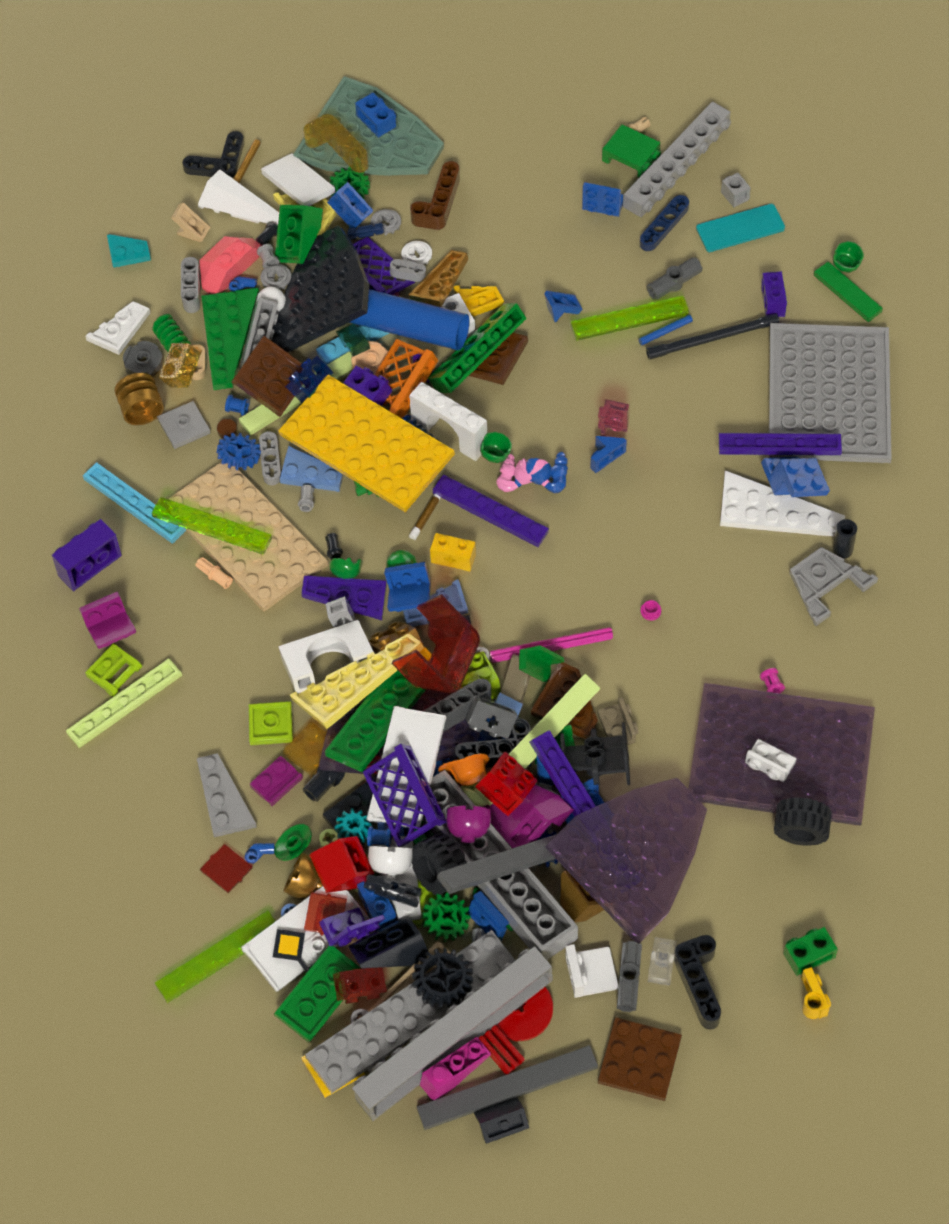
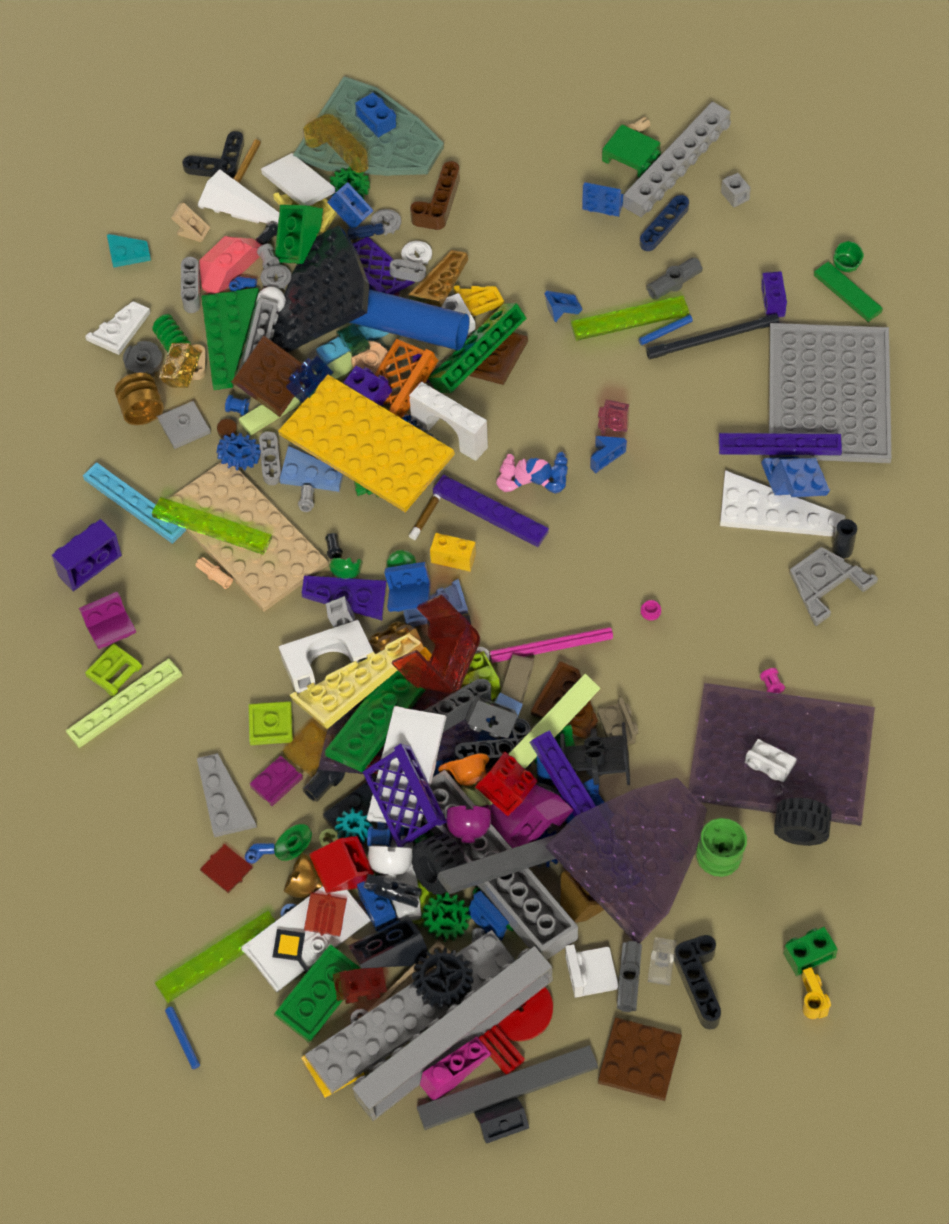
dark purple bracket [319,907,385,947] -> none
green hair [480,432,512,463] -> none
green panel [519,646,564,682] -> none
teal piece [696,204,785,252] -> none
none -> blue bar [165,1007,200,1069]
none -> bright green wheel [696,818,747,877]

